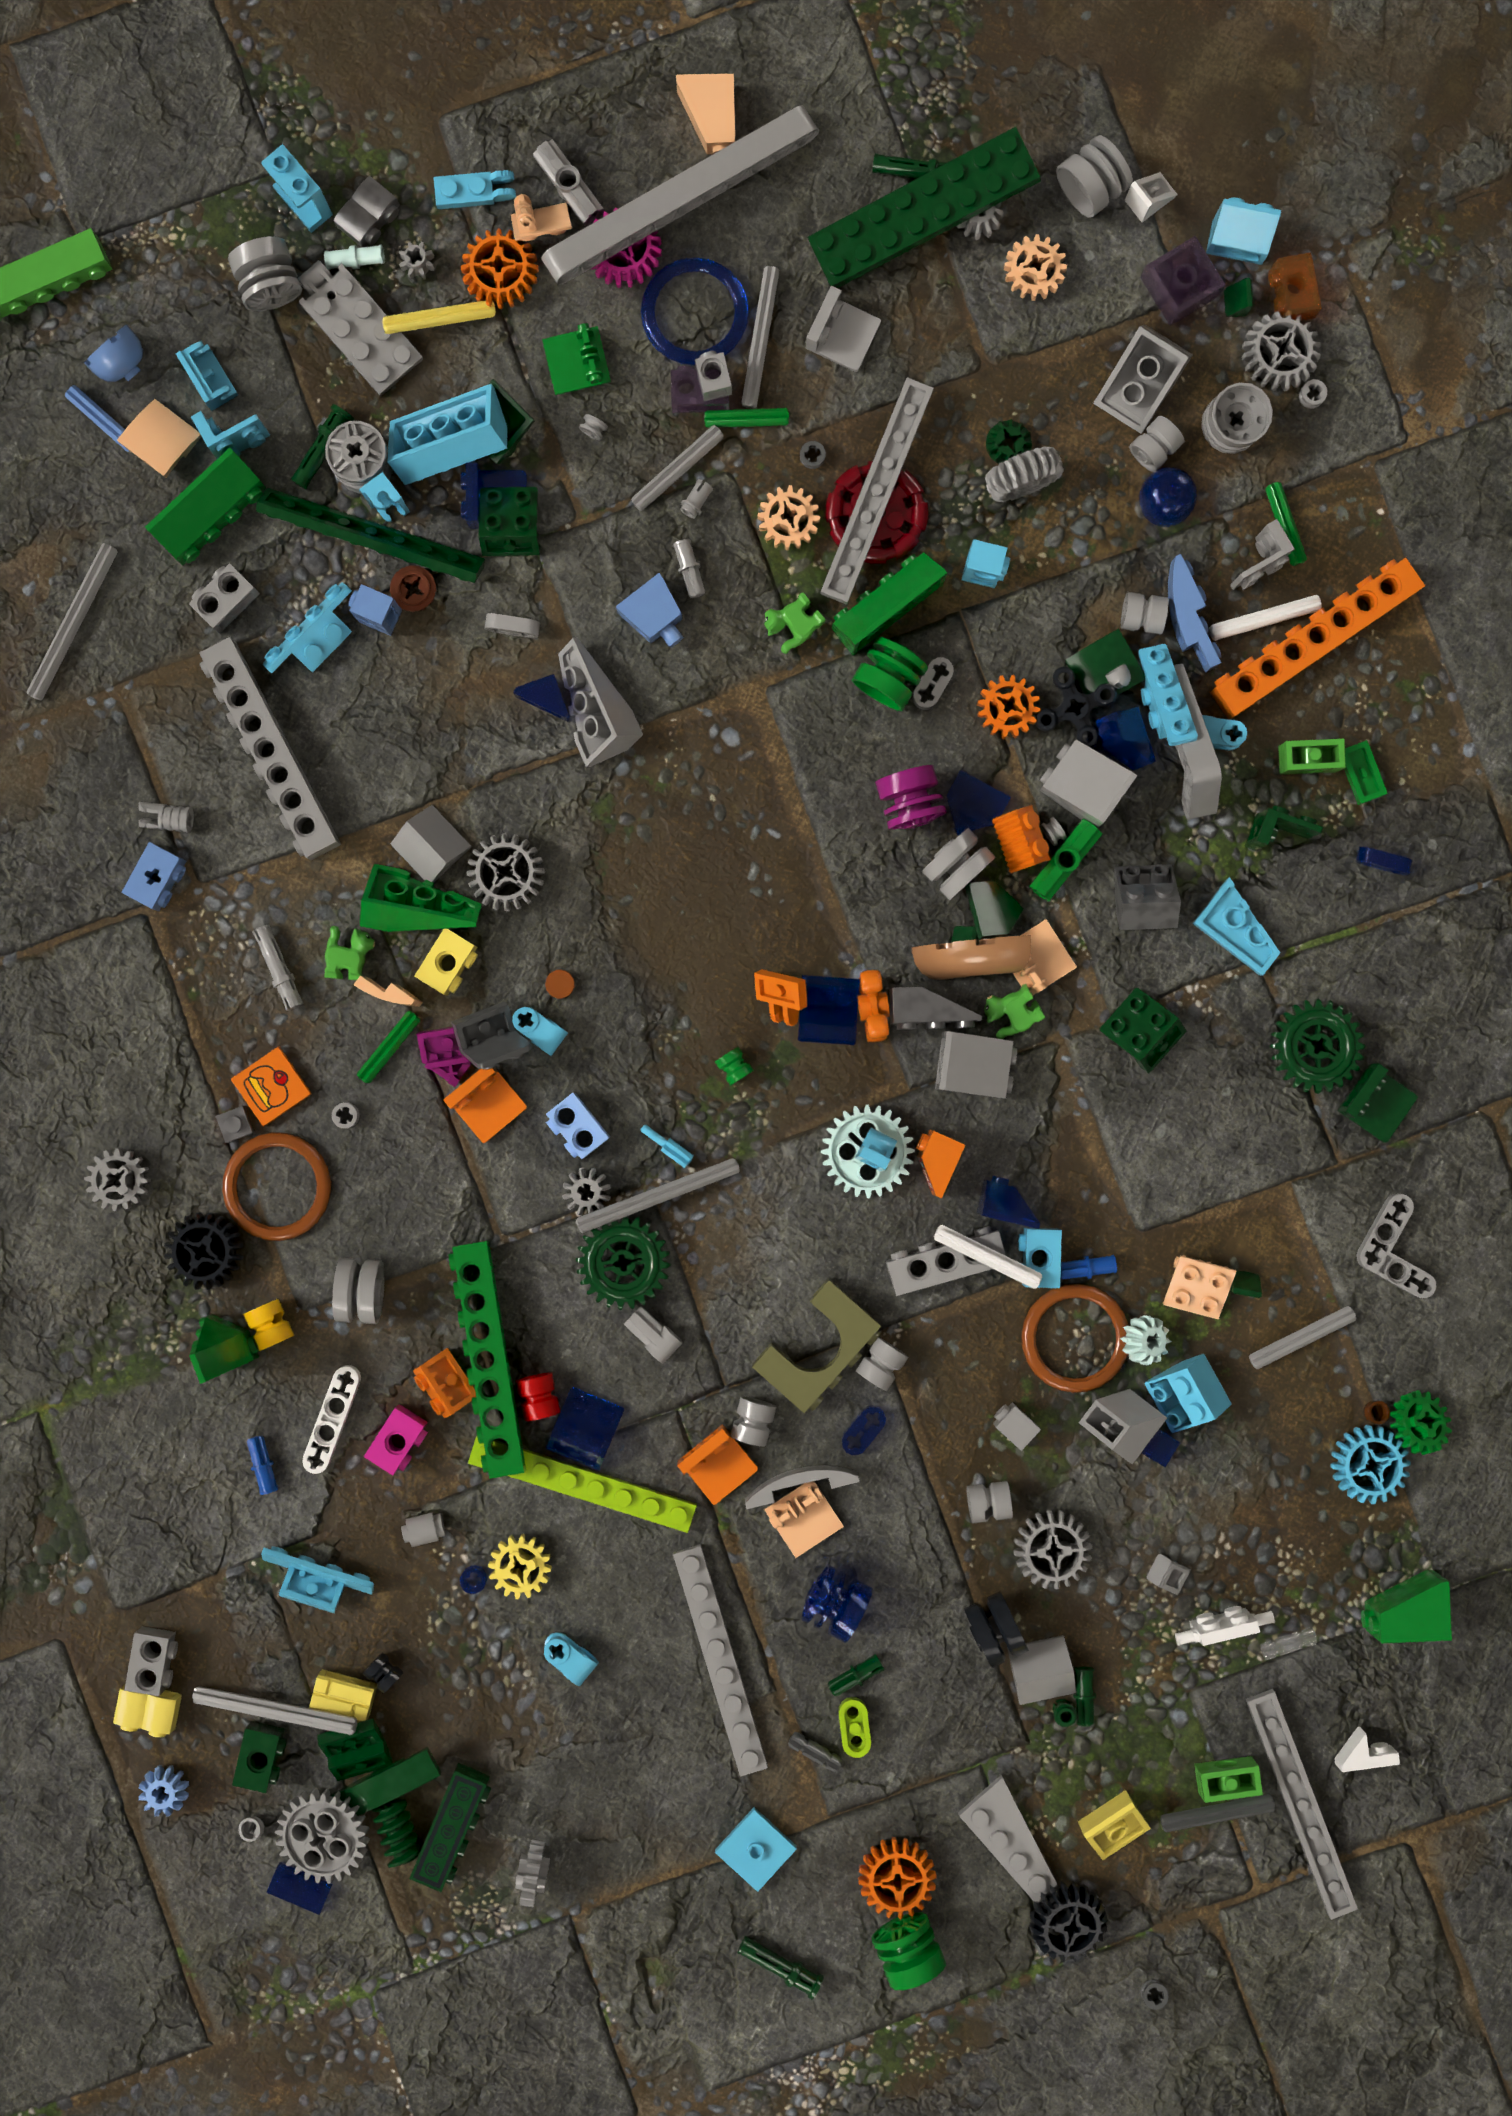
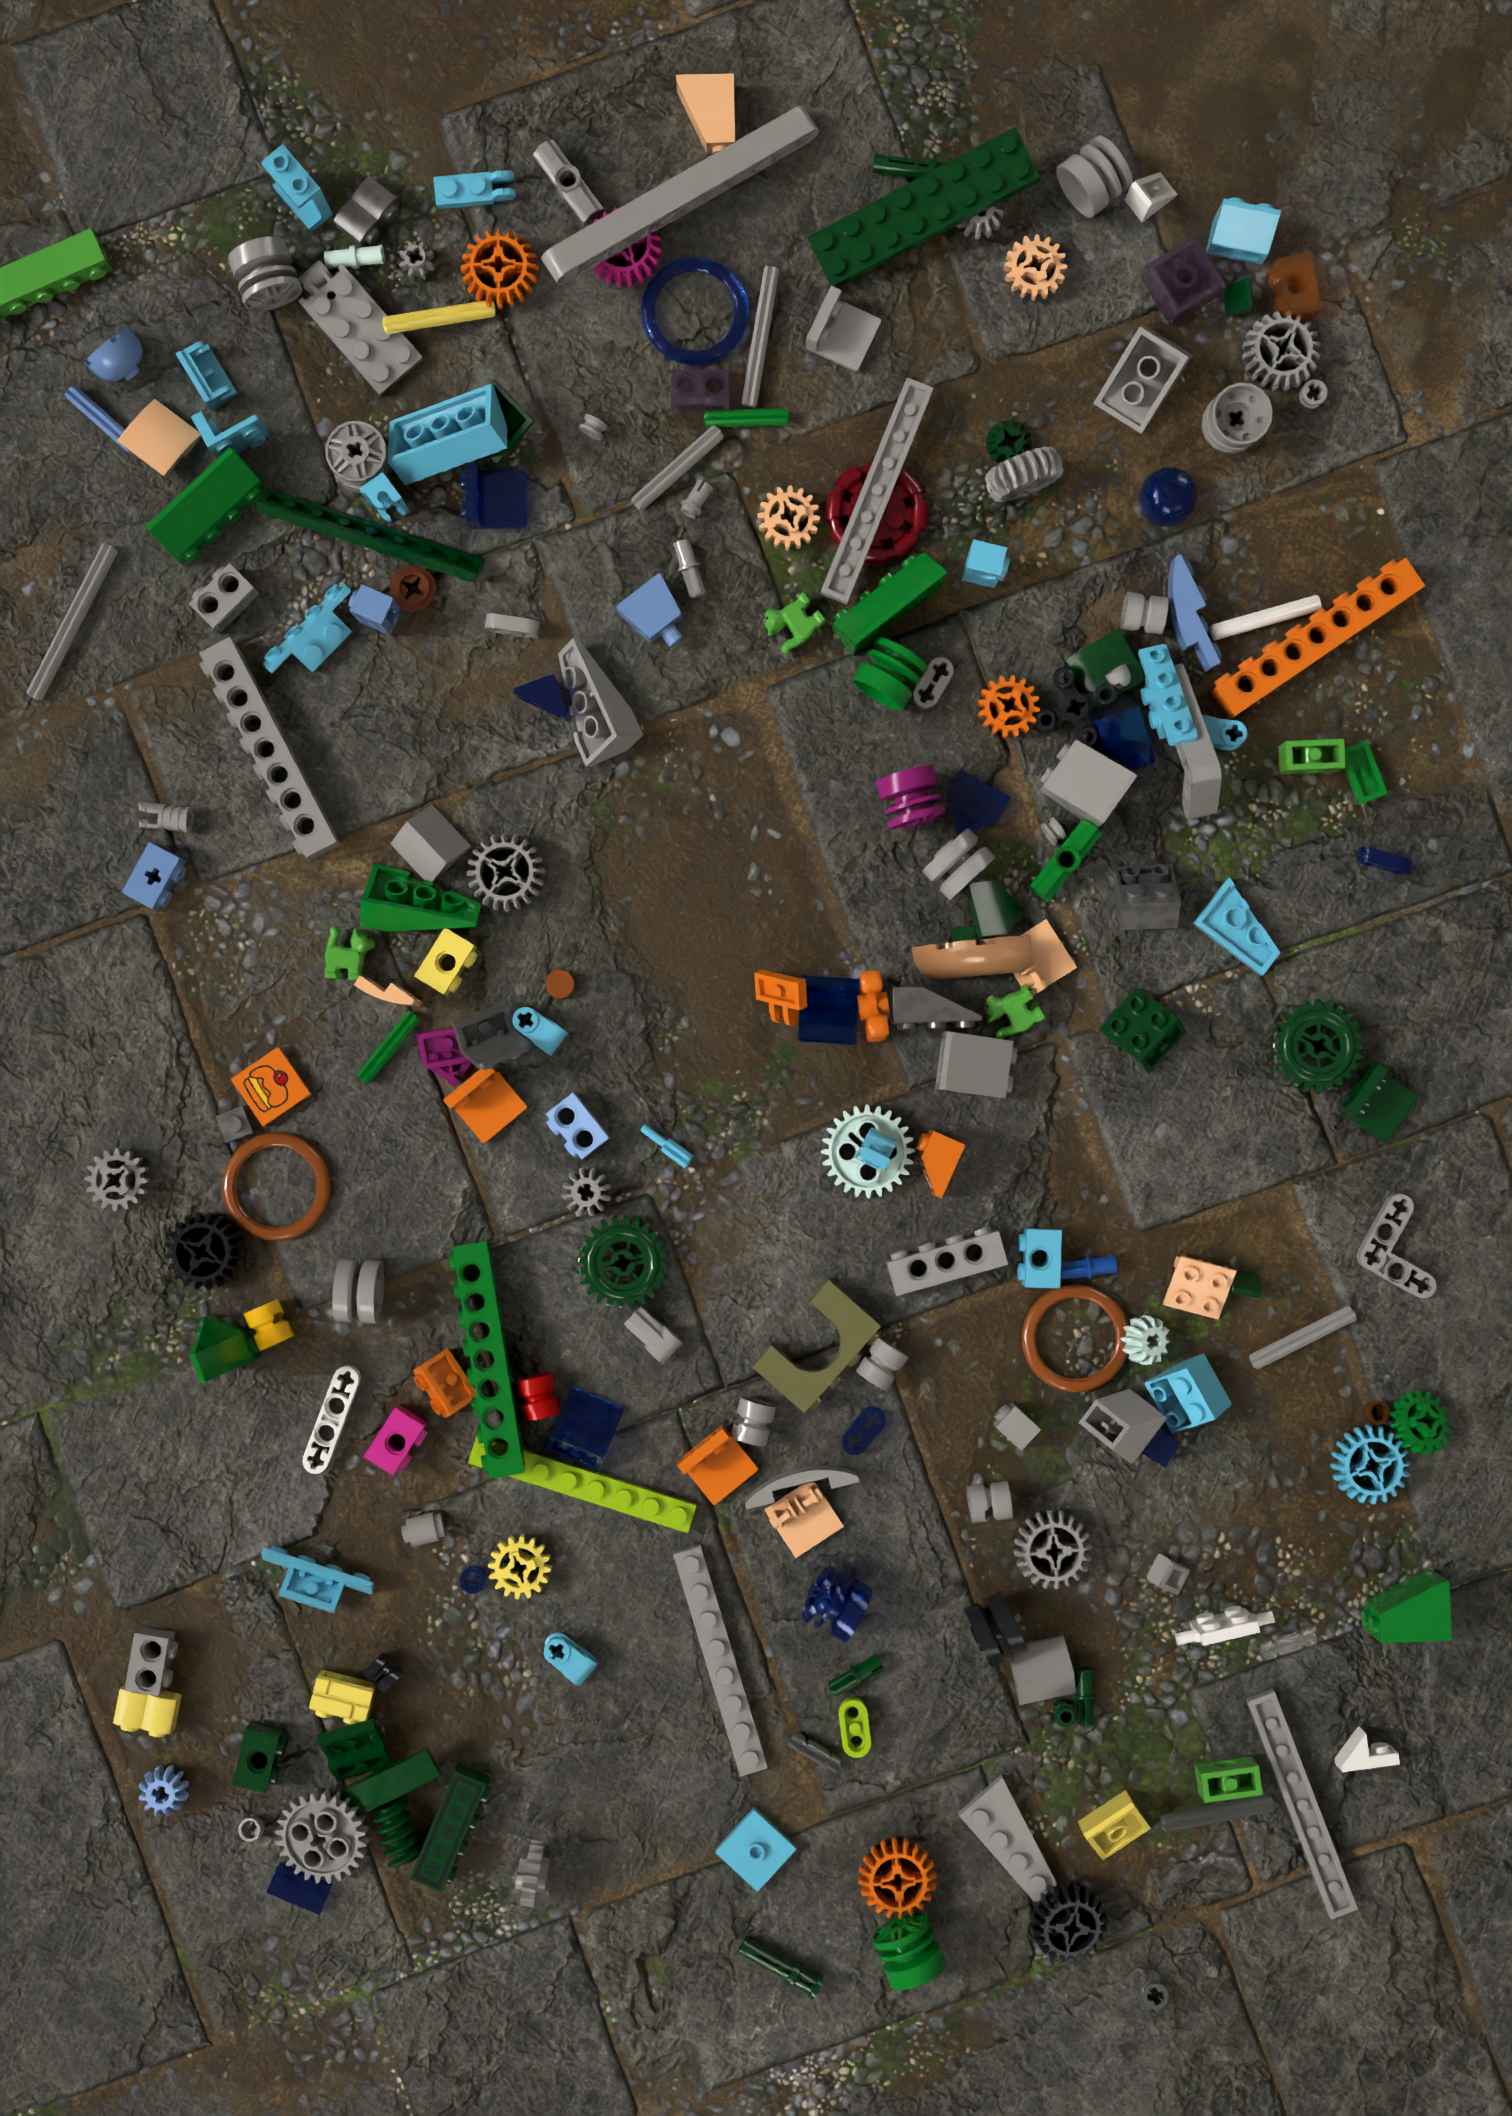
light grey axle [192,1686,358,1735] -> none
blue axle [247,1436,278,1495] -> none
light grey pin [252,925,304,1011] -> none
dark green pin [290,404,355,490] -> none
light grey bush [332,1103,360,1128] -> none
dark green bracket [478,487,540,556] -> none
light nougat hinge [511,194,572,241] -> none
green hinge [542,323,611,395] -> none
light grey axle [576,1159,740,1233] -> none
light grey brick [695,351,732,401] -> none
green wheel [715,1047,754,1086] -> none
dark grey bush [800,441,826,469] -> none
white axle [934,1225,1042,1289] -> none
clear blue slope [976,1175,1040,1229] -> none
orange brick [992,805,1051,873] -> none
light grey wheel [1129,416,1185,472] -> none
light grey bracket [1230,519,1294,590] -> none
dark green bracket [1245,806,1323,851] -> none
green axle [1265,482,1307,566] -> none

